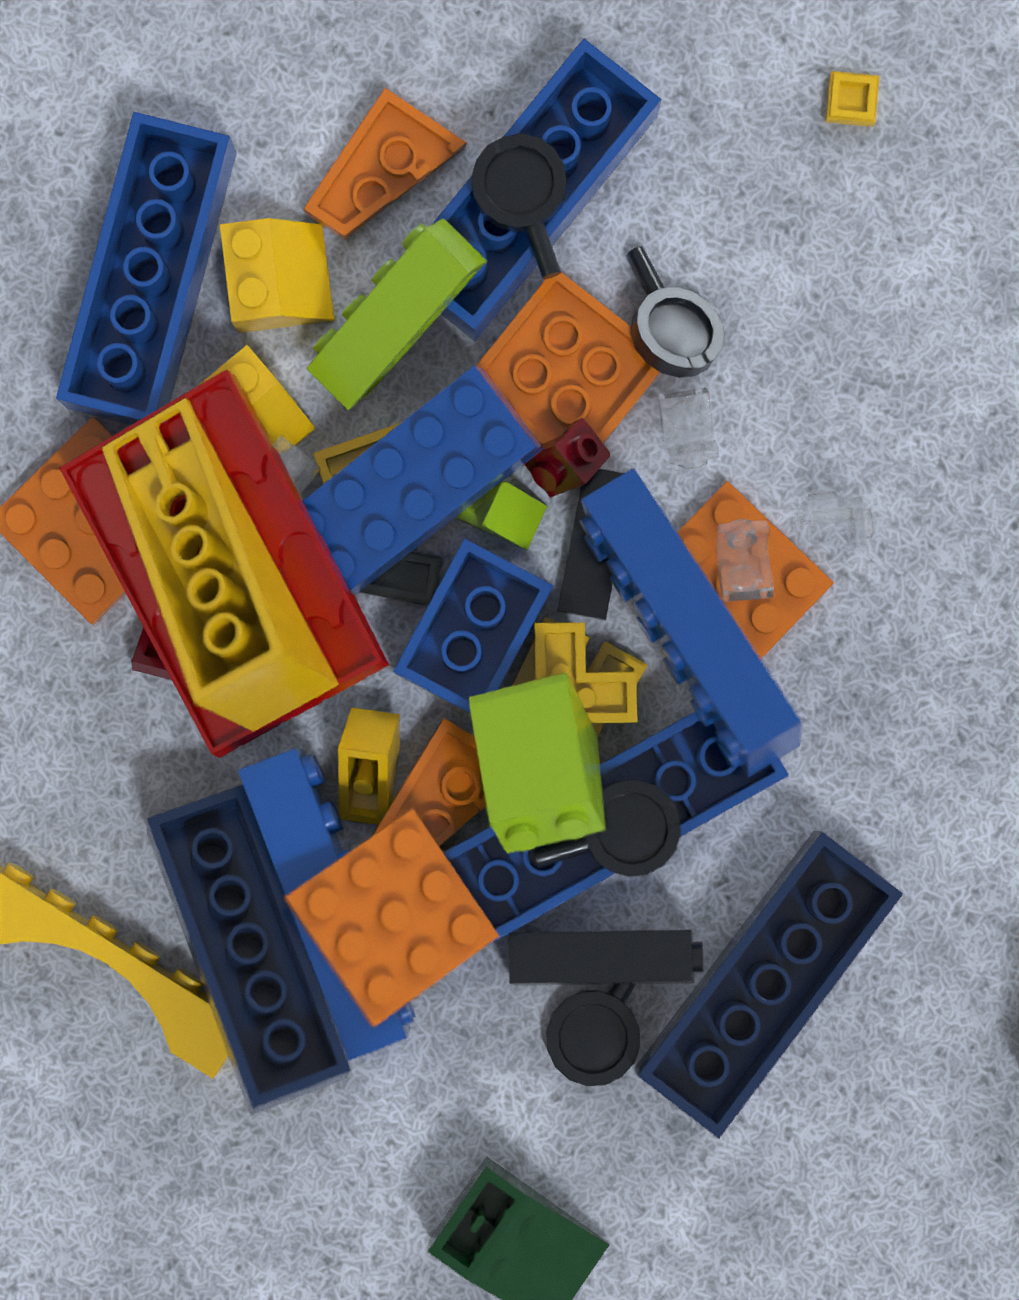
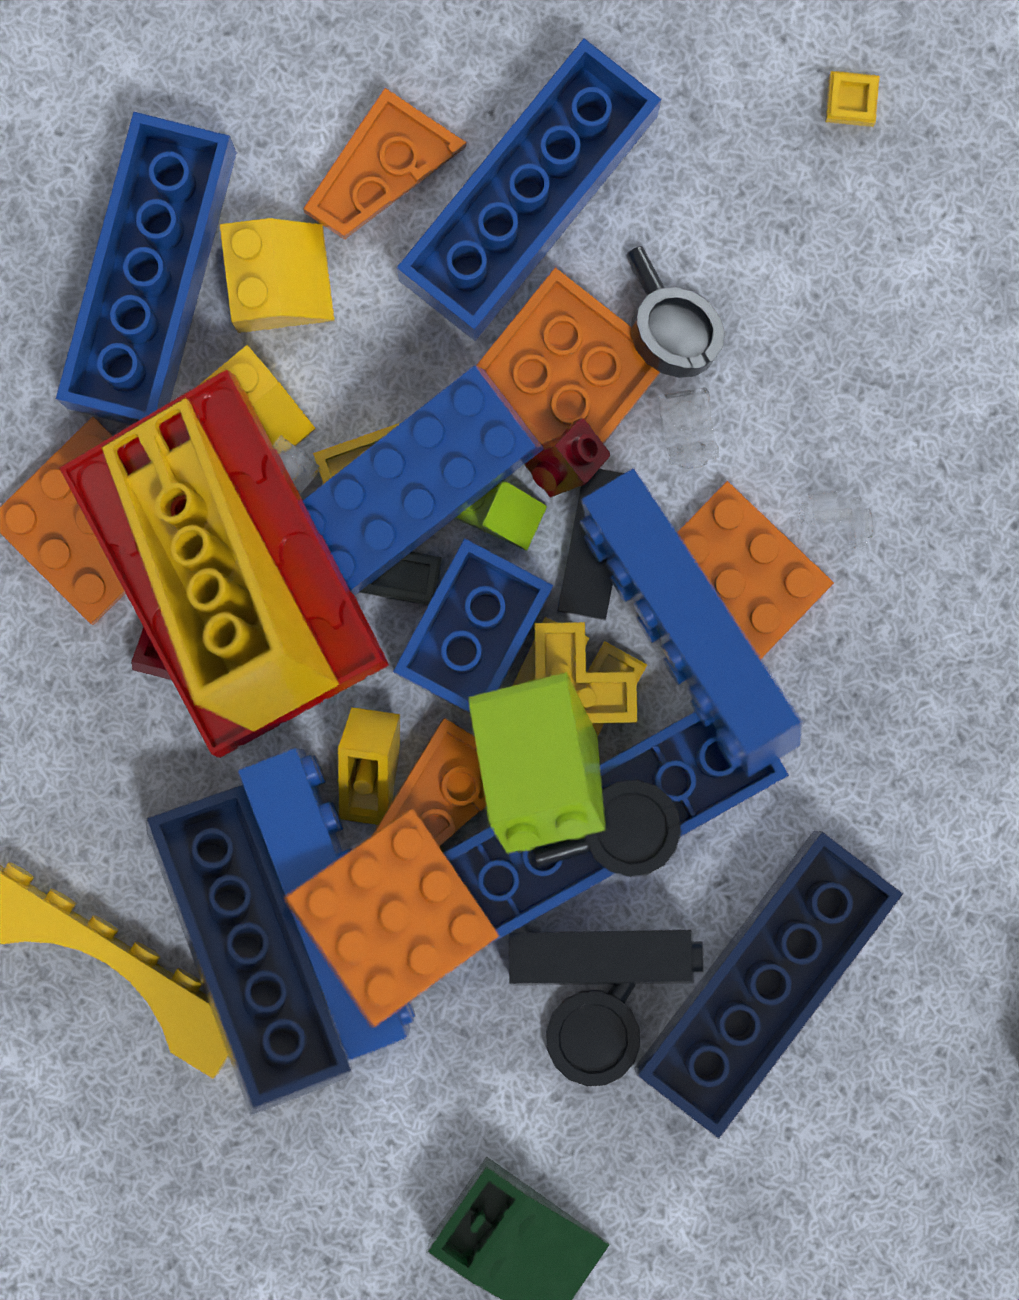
lime brick [306,218,487,410] -> none
black piece [471,133,567,279] -> none
clear bracket [715,519,774,602] -> none

